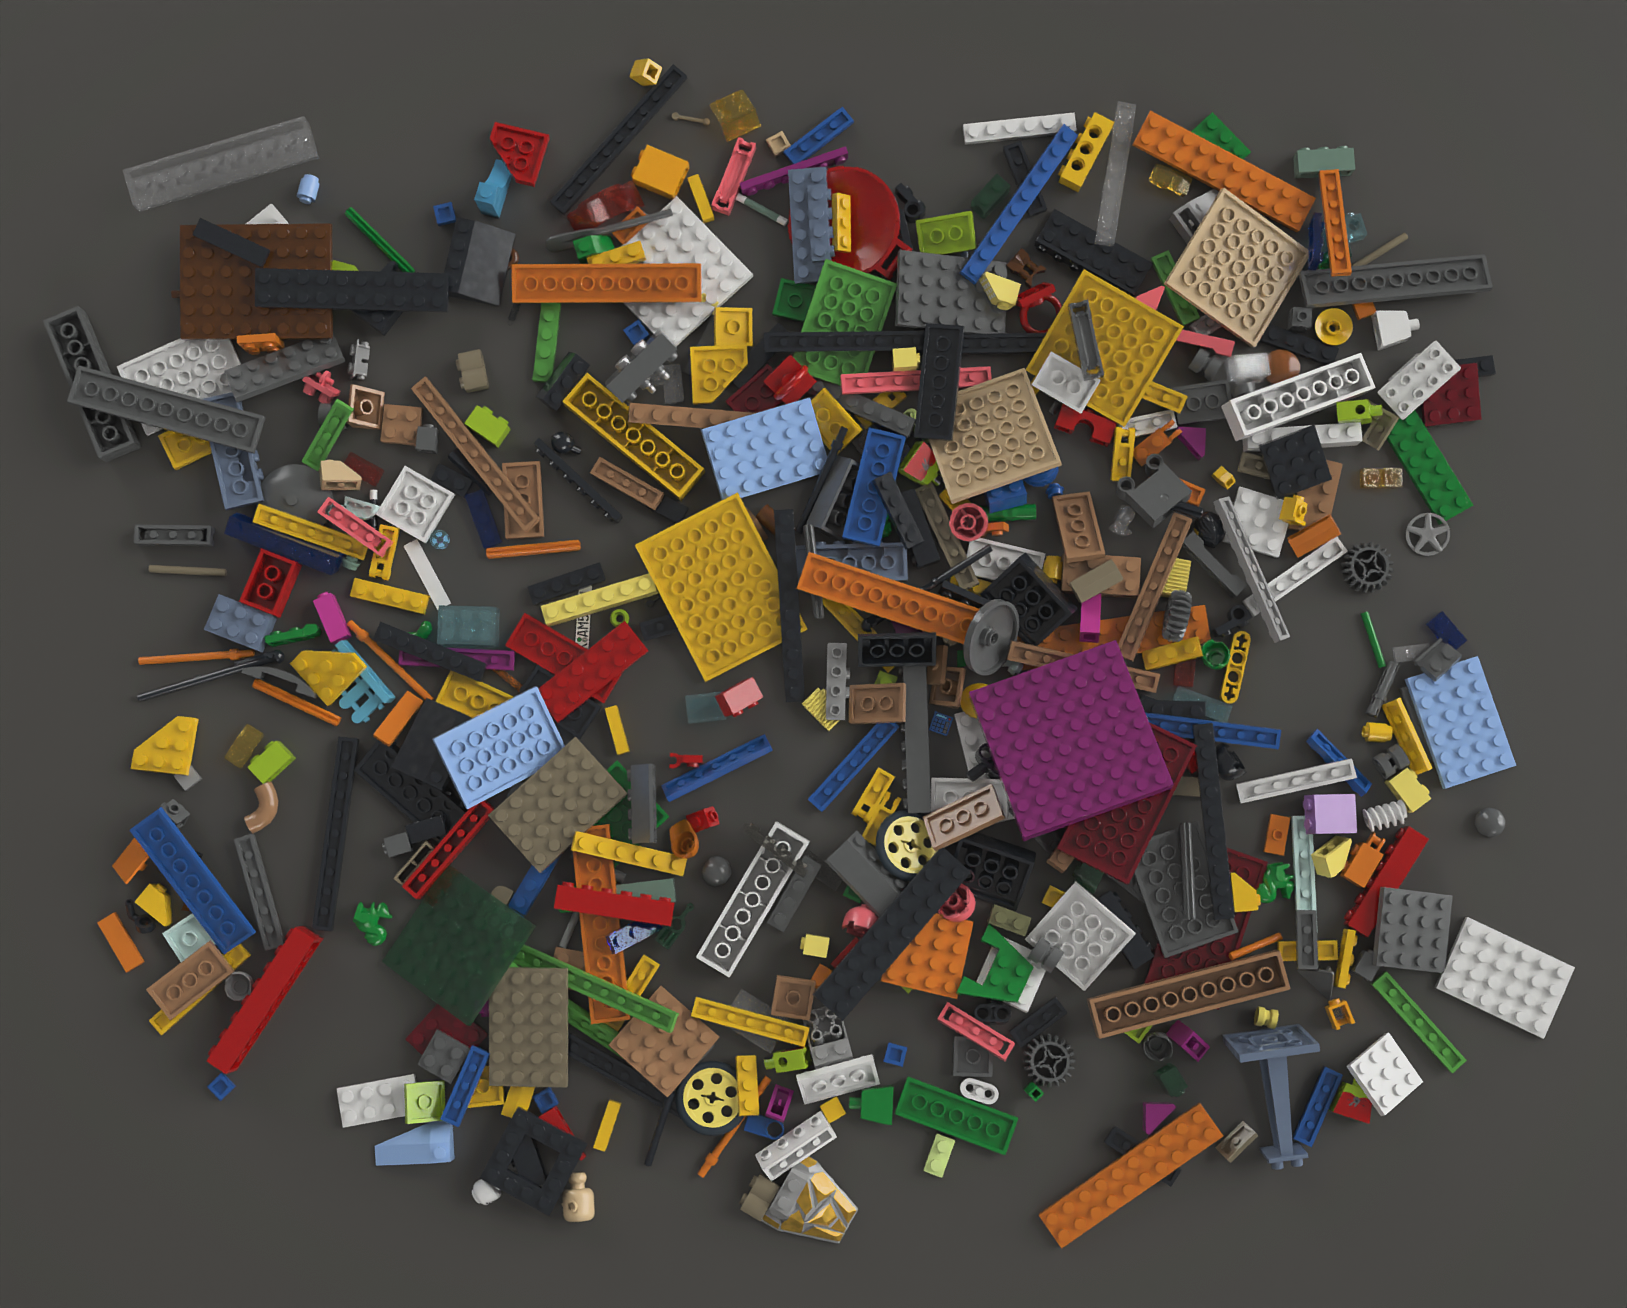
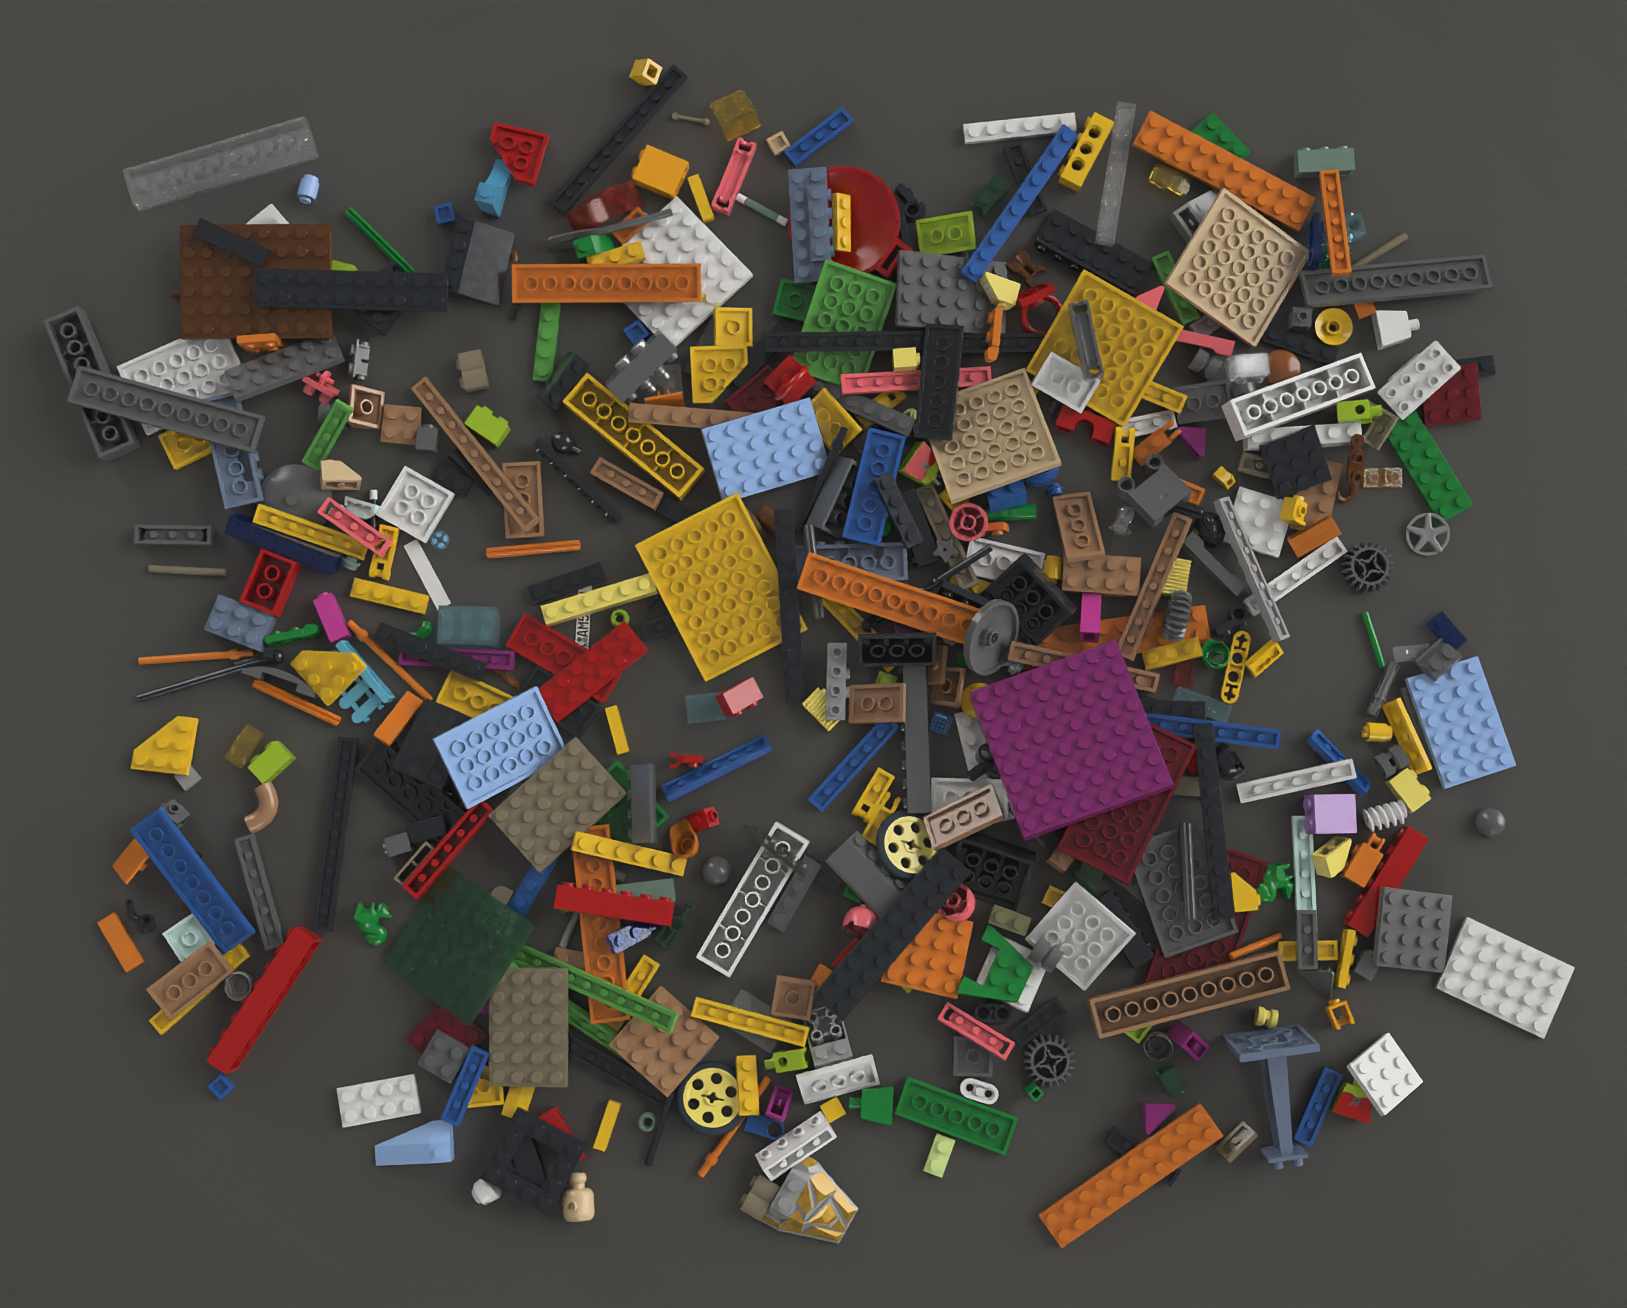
yellow slope [135,883,173,926] -> none
clear red plate [344,452,385,487] -> none
lime plate [404,1080,445,1124] -> none
clear blue plate [465,489,503,549] -> none
blue tile [532,1087,559,1114] -> none
magenta plate [739,146,848,196] -> none
light yellow brick [800,933,830,958] -> none
blue plate [883,1042,907,1067] -> none
dark tan piece [1069,559,1124,603] -> none
orange plate [1263,814,1290,856] -> none
bright green plate [1371,971,1467,1074] -> none
none -> sand green plate [638,1112,658,1132]
none -> orange piece [644,389,685,407]
none -> dark grey plate [933,539,958,563]
none -> orange hinge [984,308,1003,363]
none -> yellow plate [1244,639,1284,678]
none -> reddish brown piece [1336,434,1365,503]

